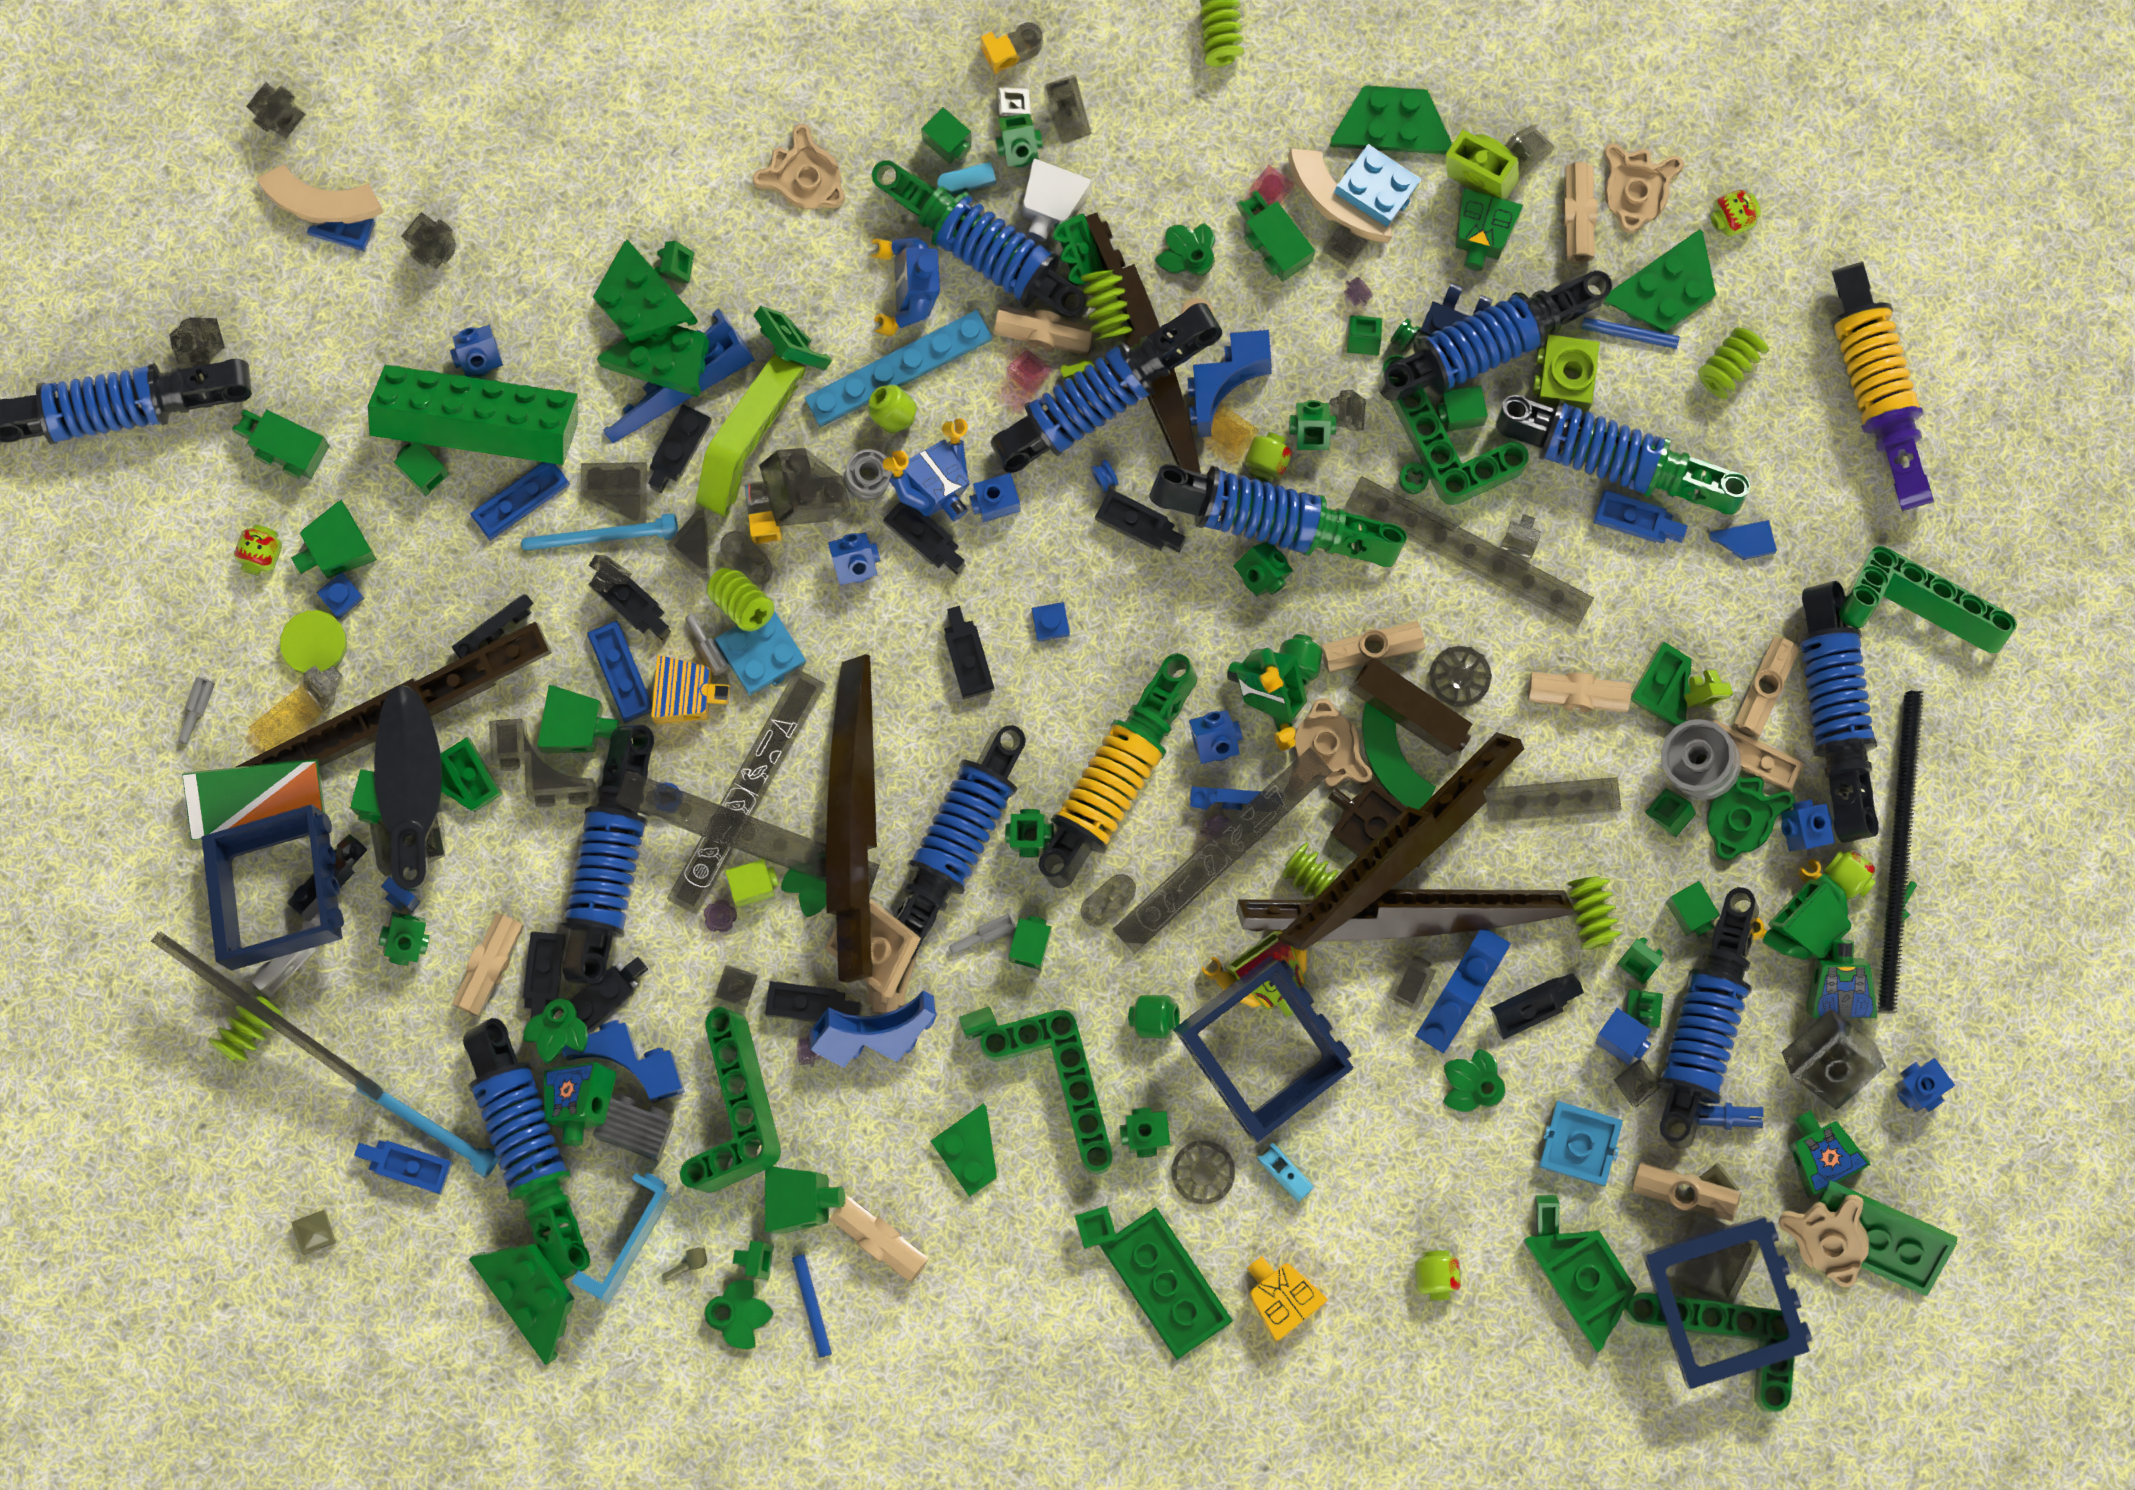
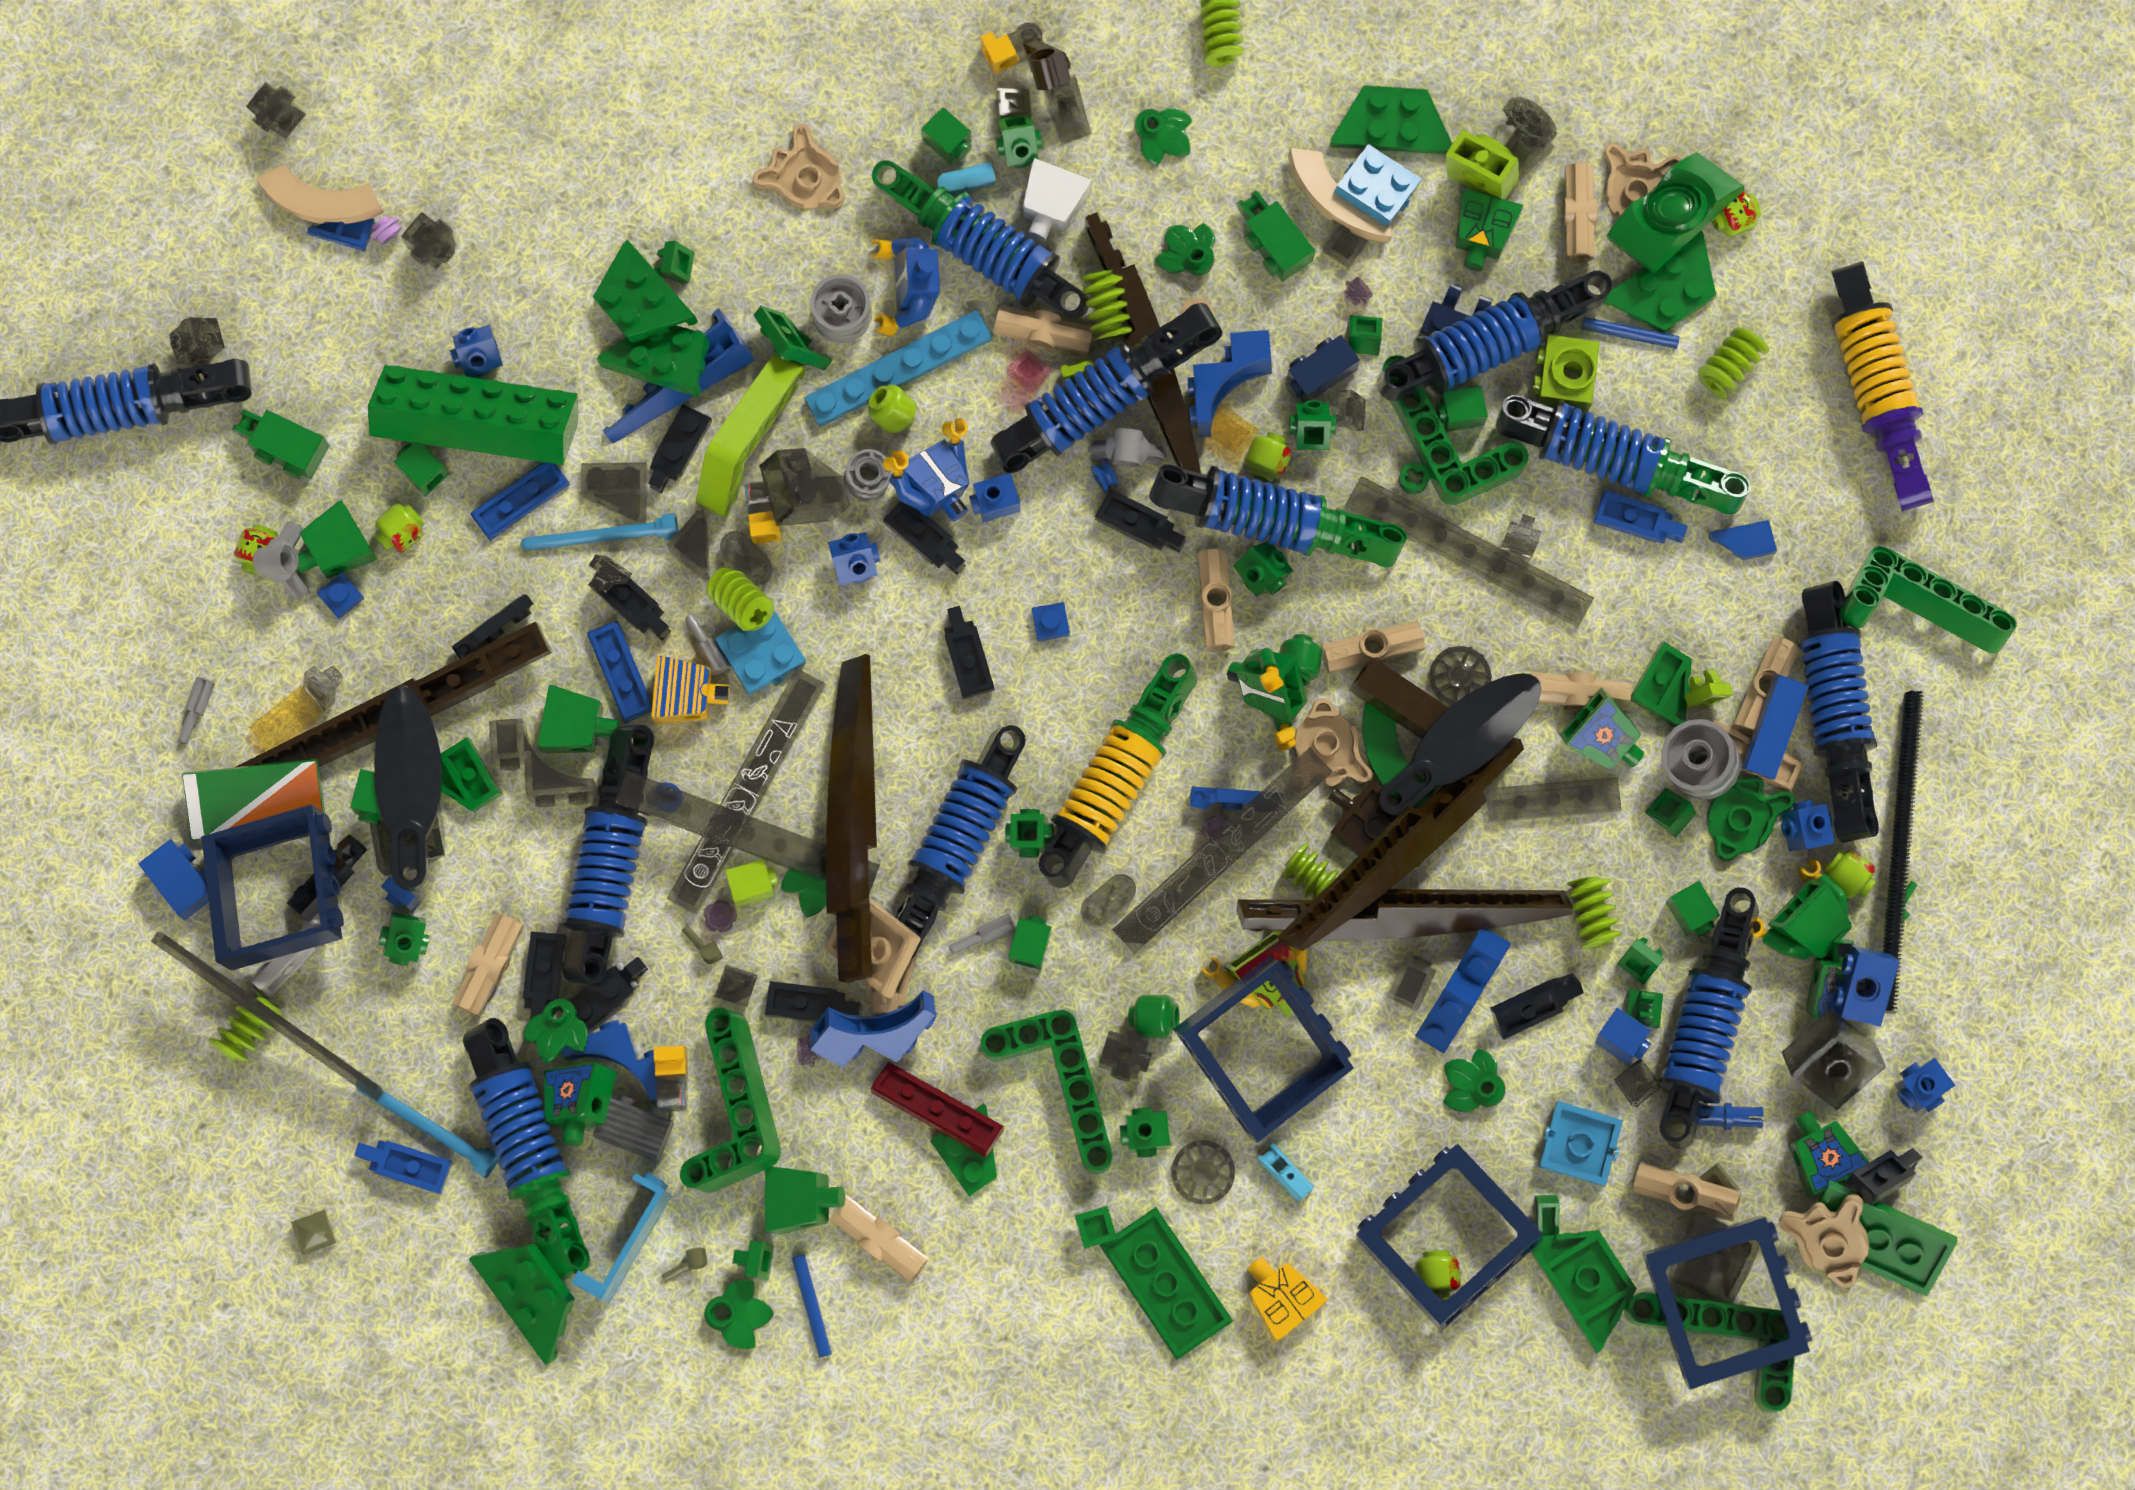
lime tile [280,610,347,676] -> none
green slope [959,1006,997,1040] -> none
green plate [1052,213,1104,286] -> none
blue brick [1189,710,1243,764] -> none
clear pink plate [1249,165,1294,206] -> none
green bush [1390,318,1421,351] -> none
none -> blue brick [138,839,209,920]
none -> light grey axle [253,521,308,600]
none -> lavender plate [371,215,402,245]
none -> lime head [375,504,425,553]
none -> leg [653,1045,688,1112]
none -> olive hand [682,925,723,964]
none -> light grey wheel [810,274,872,343]
none -> dark red tile [870,1061,1004,1158]
none -> dark brown plate [1023,38,1071,90]
none -> light grey axle [1088,428,1166,467]
none -> clear smoke brick [1099,1030,1152,1082]
none -> green plate [1134,107,1192,166]
none -> tan piece [1198,548,1235,652]
none -> dark blue brick [1286,335,1360,403]
none -> dark blue piece [1356,1143,1543,1332]
none -> black plant [1377,673,1542,815]
none -> clear smoke wheel [1502,96,1557,147]
none -> torso [1559,687,1644,769]
none -> green slope [1606,152,1745,274]
none -> blue tile [1741,674,1808,780]
none -> blue brick [1832,945,1899,1027]
none -> black hinge [1846,1148,1923,1206]

